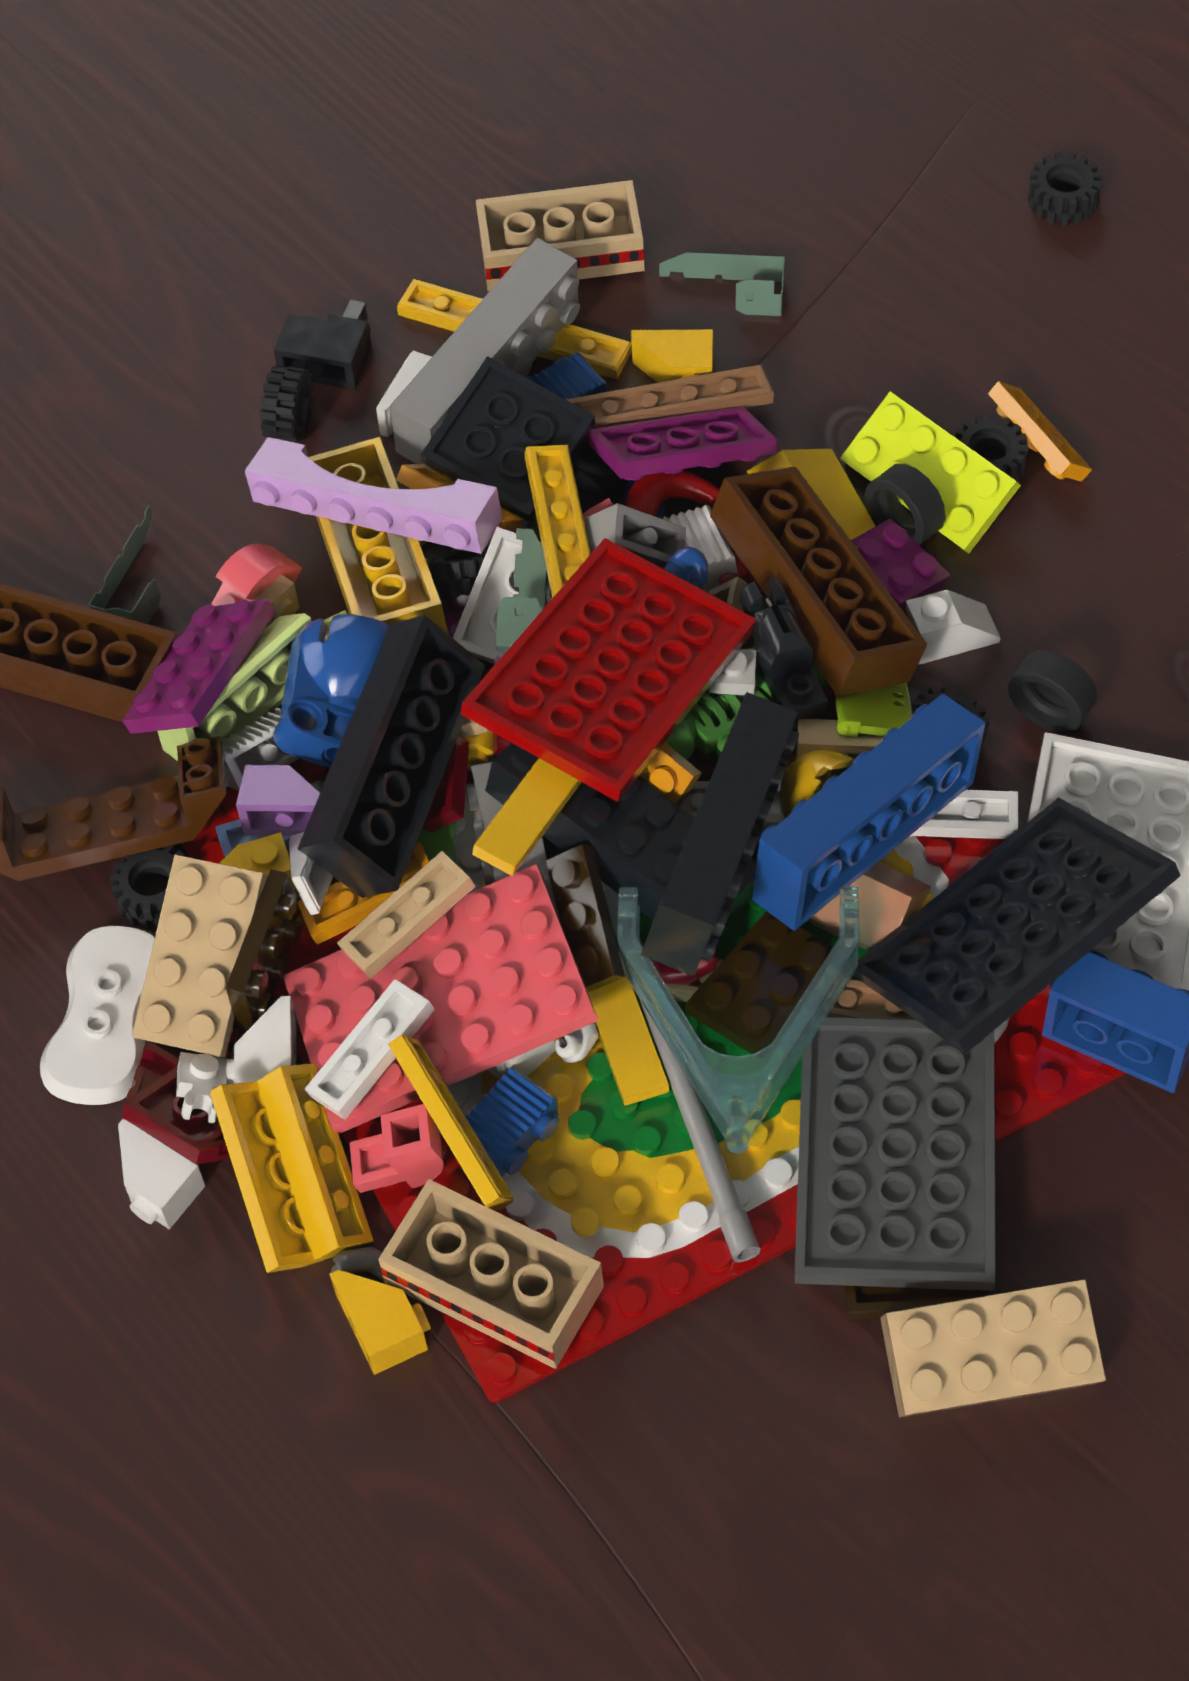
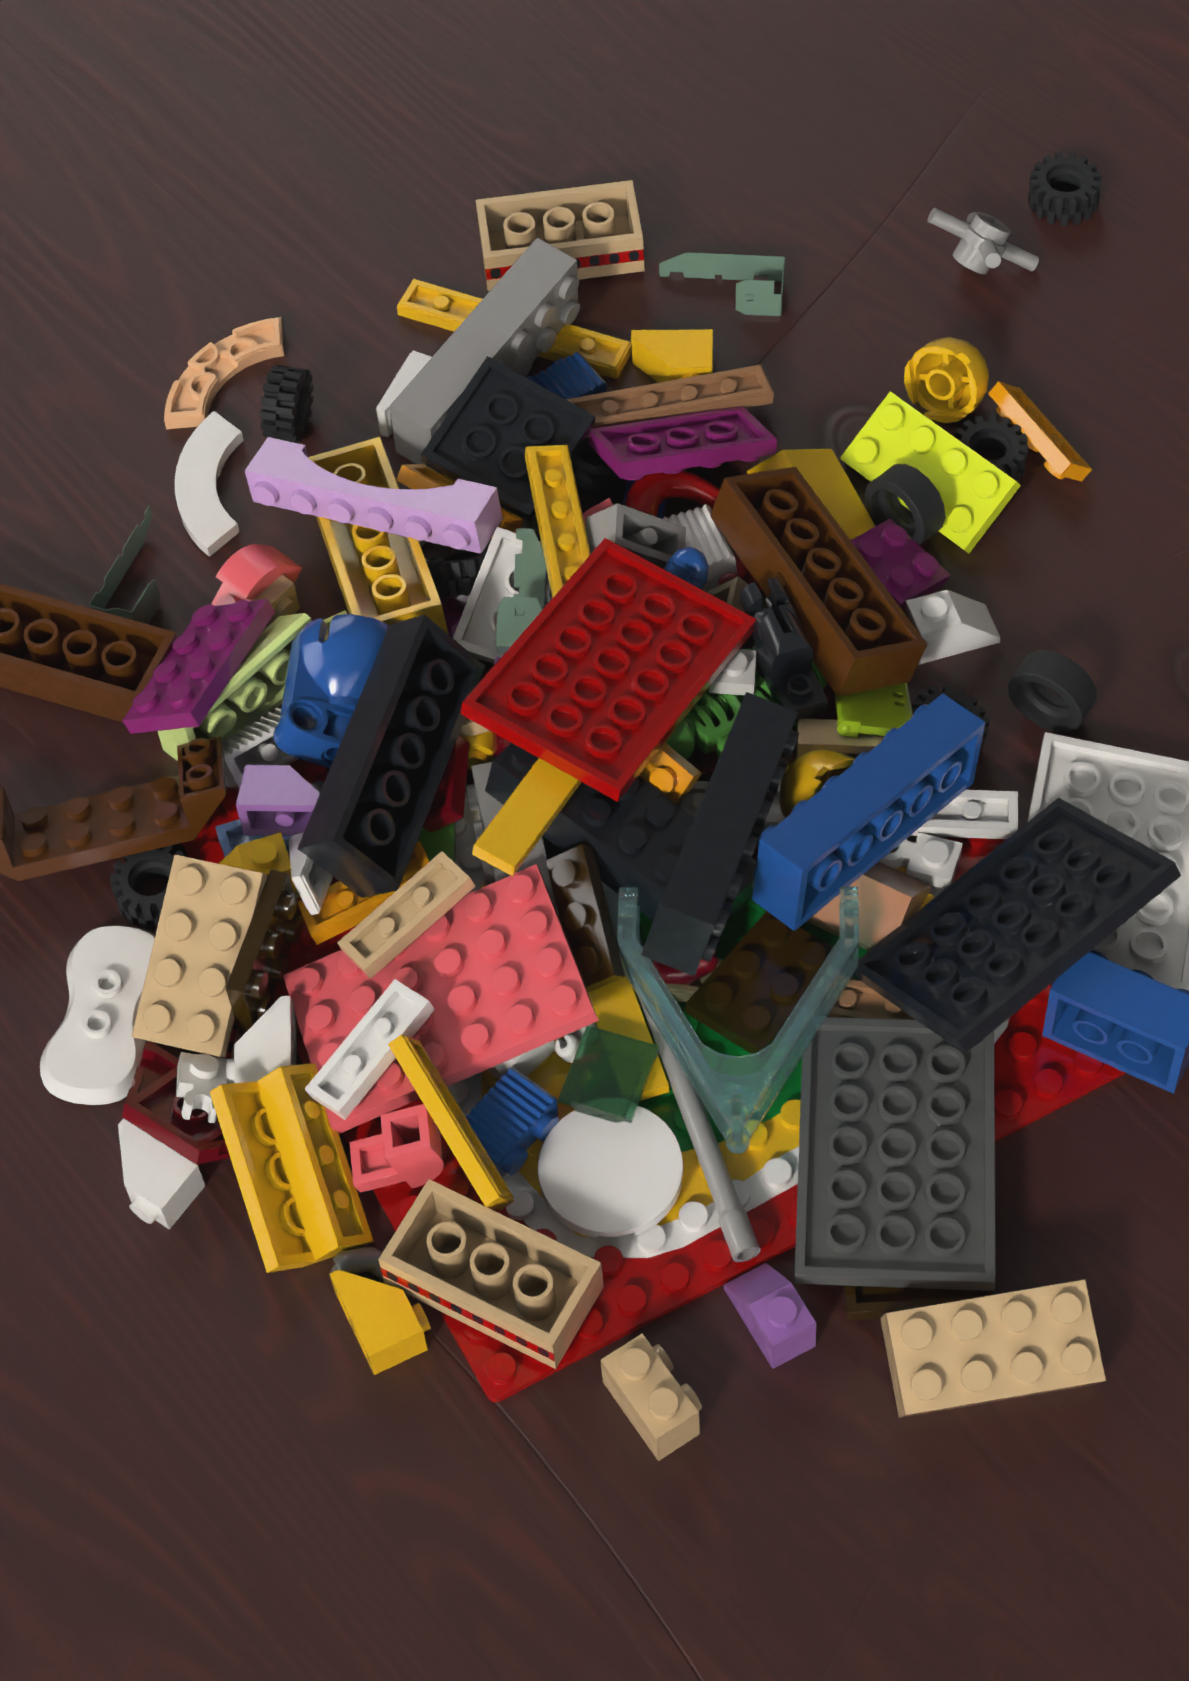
black hinge [274,300,372,390] -> none
none -> light nougat tile [164,317,284,430]
none -> white tile [175,411,244,557]
none -> white tile [538,1101,683,1239]
none -> clear green piece [559,1026,659,1123]
none -> tan brick [600,1333,702,1461]
none -> medium lavender slope [724,1263,817,1369]
none -> white plate [879,832,963,889]
none -> yellow cylinder [904,337,989,423]
none -> light grey bar [928,208,1039,274]

